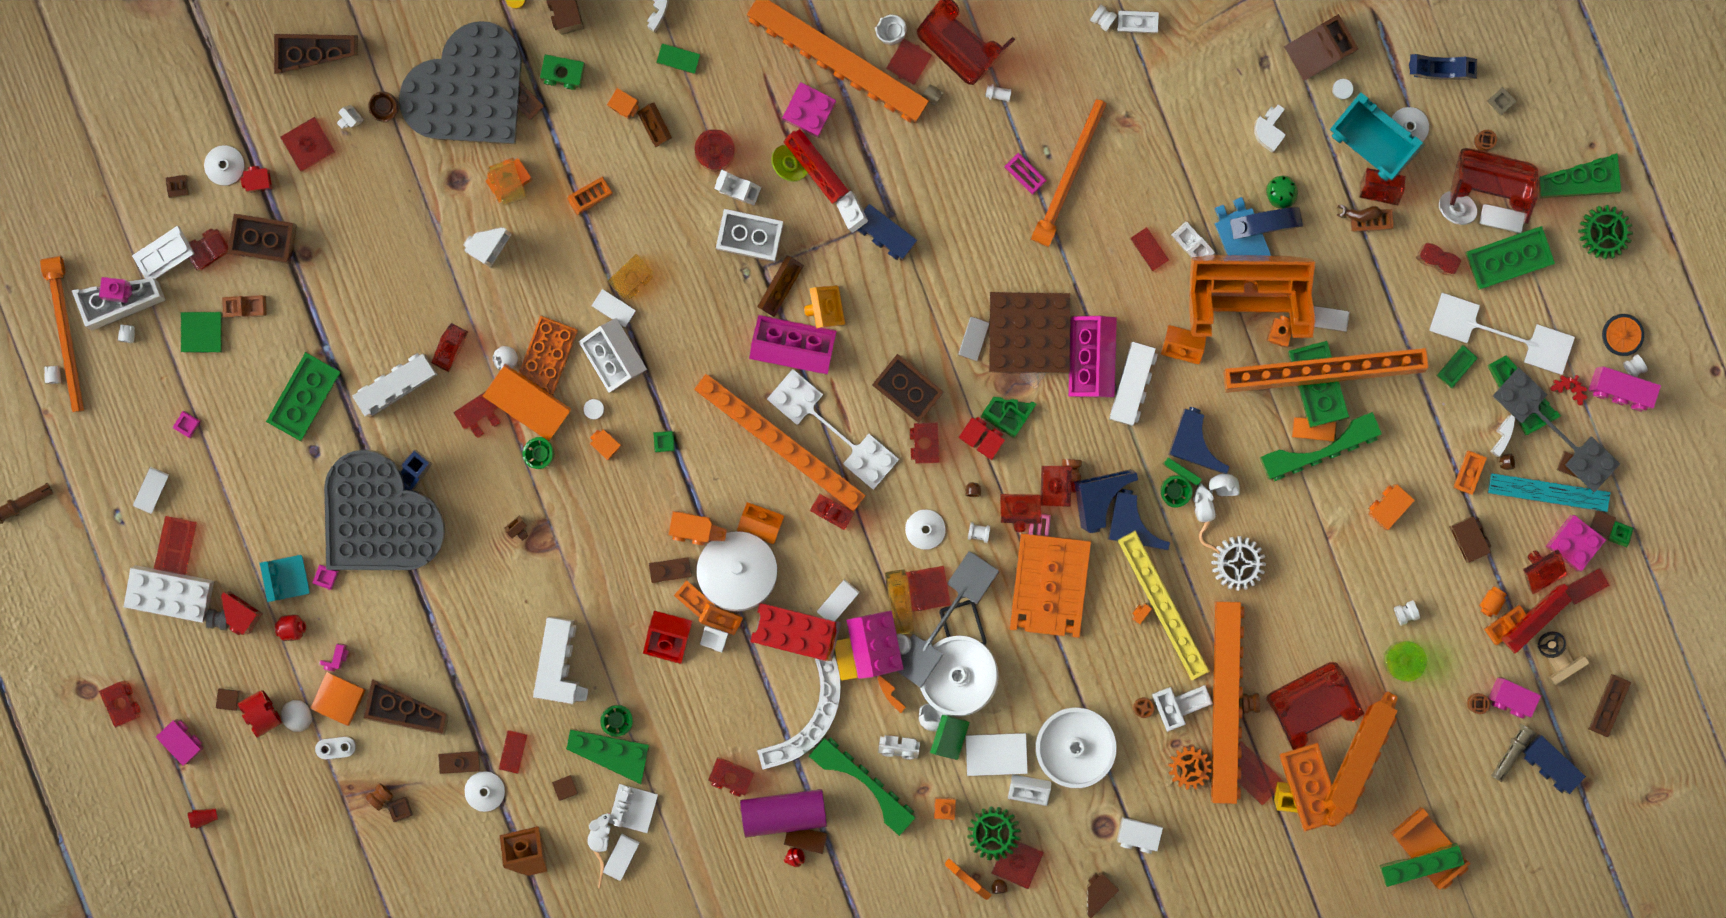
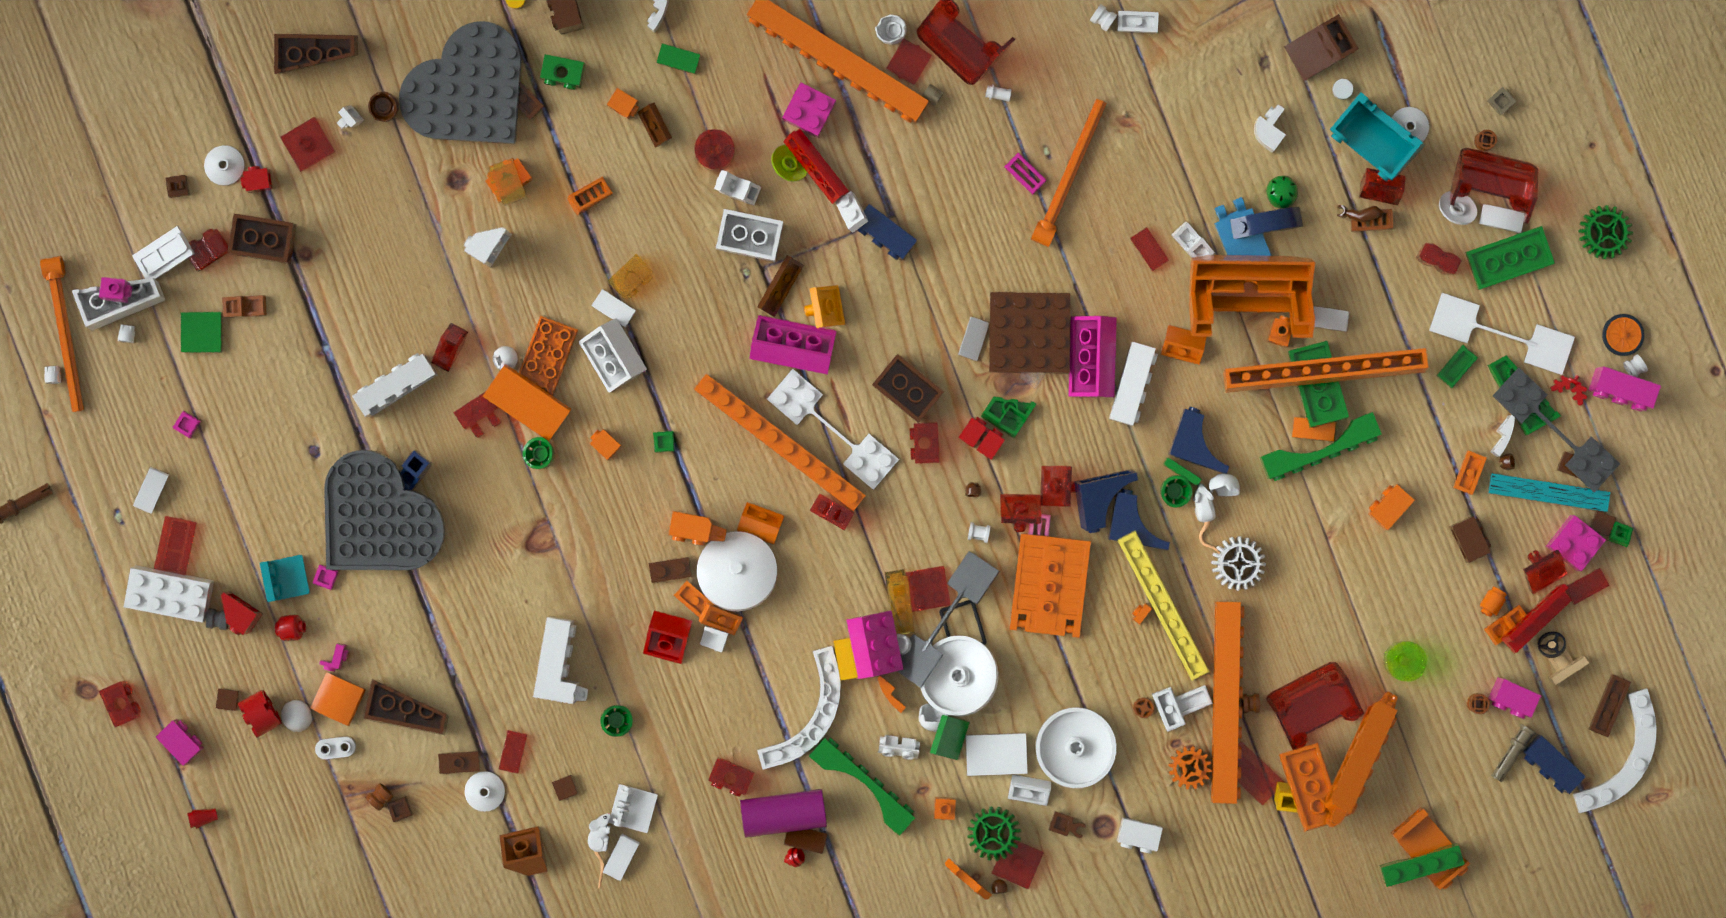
green plate [266,352,341,442] -> none
reddish brown tile [504,515,528,541] -> none
green wing [566,729,649,784] -> none
white tile [584,399,604,419] -> none
red piece [750,603,841,662] -> none
white slope [817,579,859,621] -> none
white dish [906,510,946,550] -> none
dark orange wheel [1061,459,1082,480] -> none
reddish brown slope [1087,872,1119,918] -> none
white wheel [1394,600,1420,626] -> none
dark blue arch [1409,54,1477,80] -> none
green wing [1538,153,1621,198] -> none
none -> reddish brown plate [1048,811,1086,838]
none -> white plate [1573,688,1657,813]

